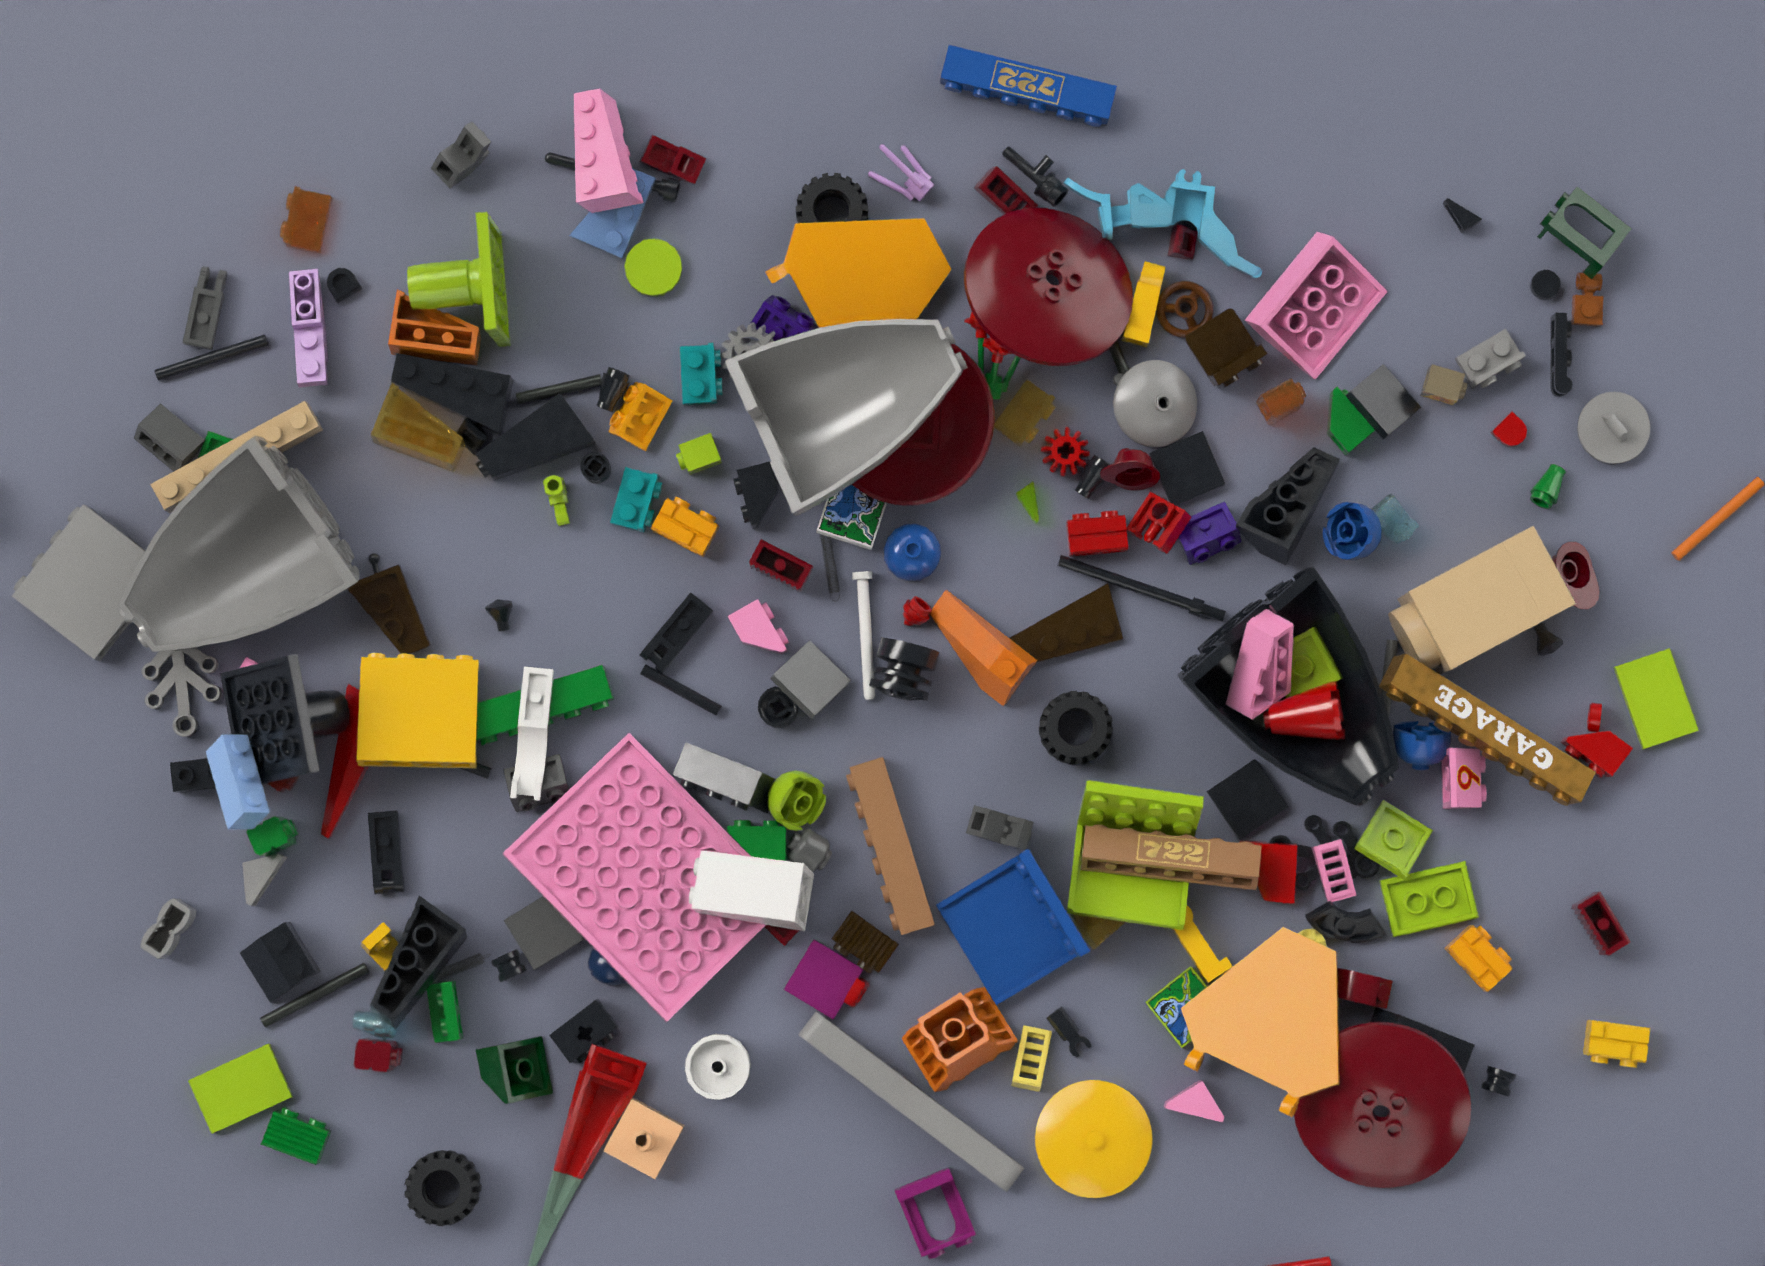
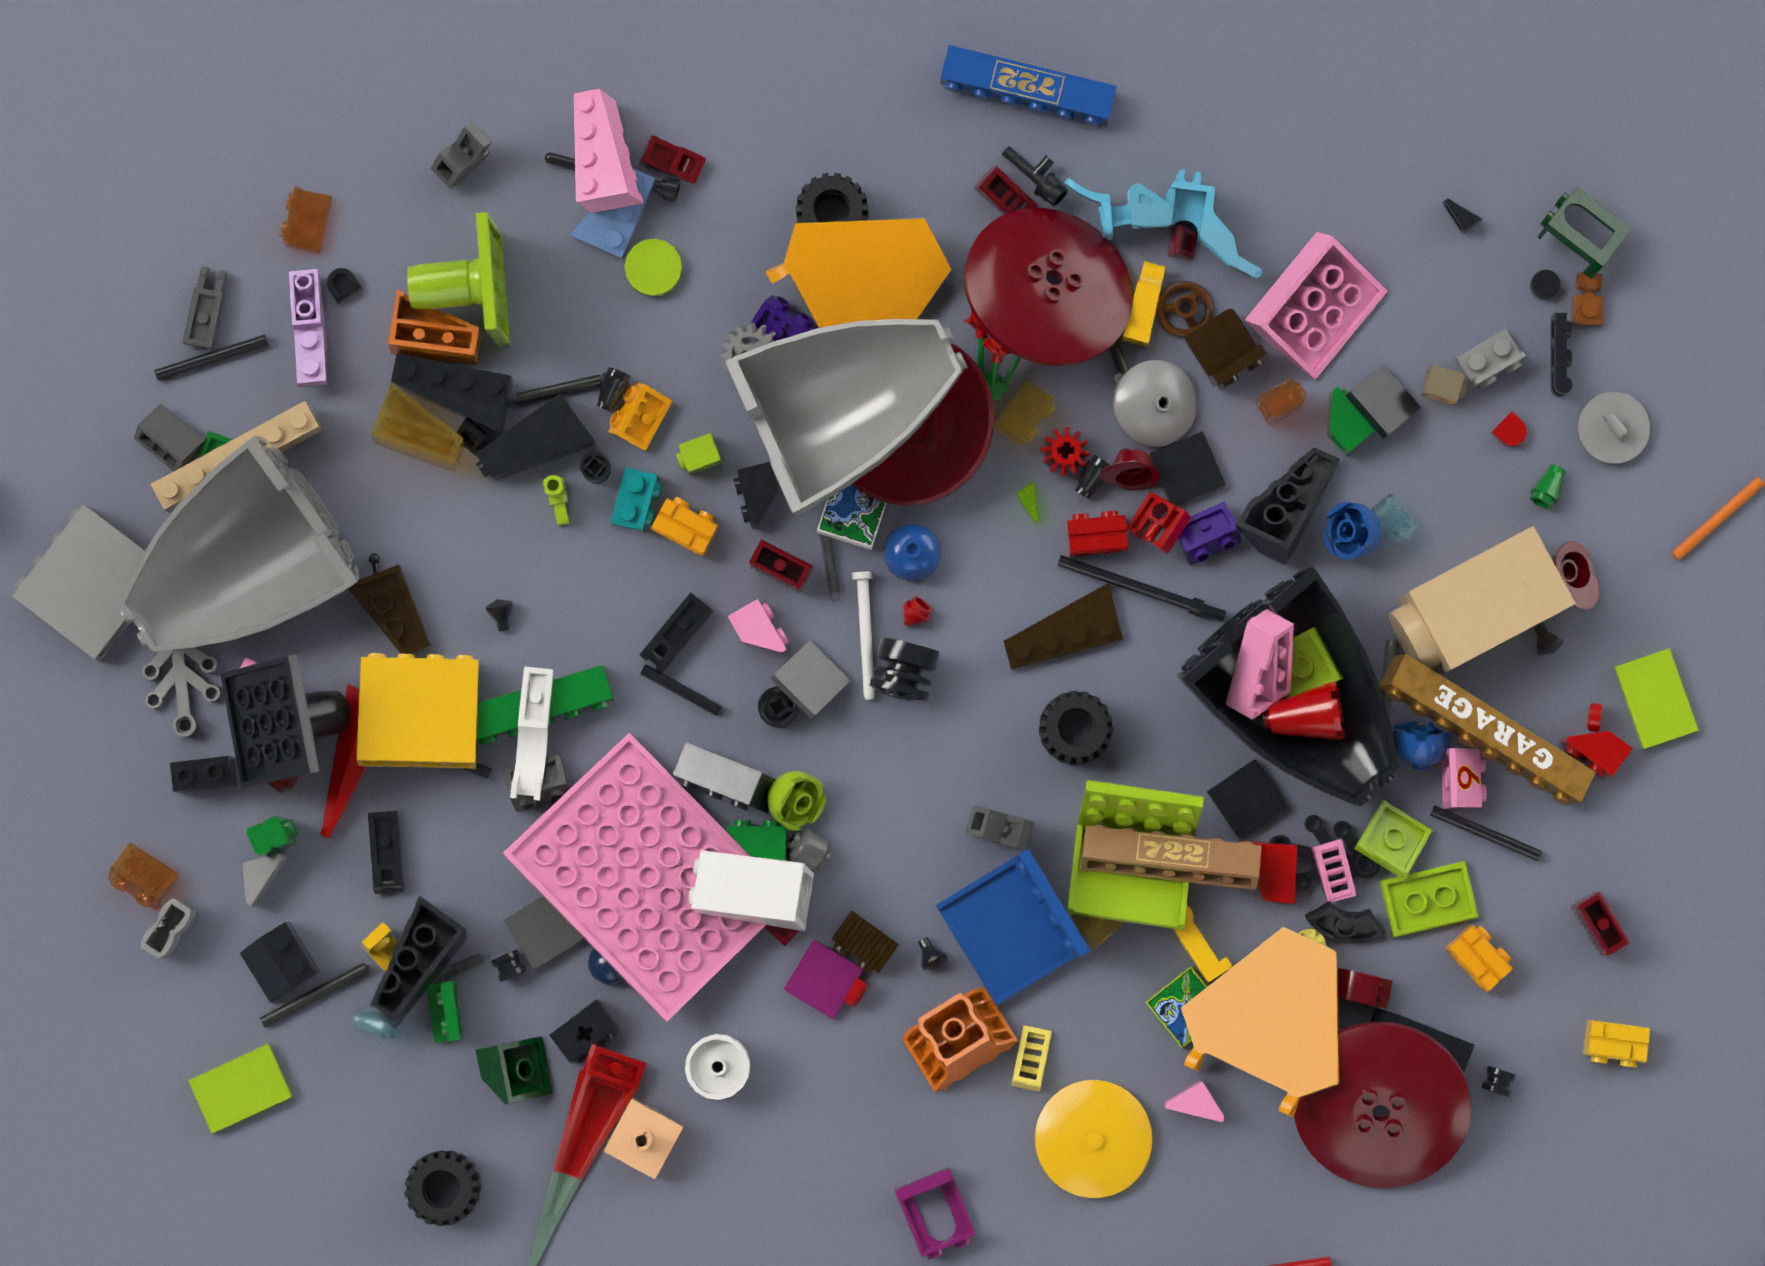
light blue brick [206,734,270,829] -> none
green brick [261,1107,332,1165] -> none
dark red brick [353,1038,403,1072] -> none
teal bracket [680,342,723,405] -> none
light grey beam [798,1011,1024,1192] -> none
medium nougat brick [846,757,935,935] -> none
lavender plant [868,144,935,201] -> none
orange wedge [930,590,1037,706] -> none
black bar [1046,1006,1092,1058] -> none
none -> clear orange bracket [108,842,179,910]
none -> black rock [918,937,947,970]
none -> black bar [1430,805,1542,861]

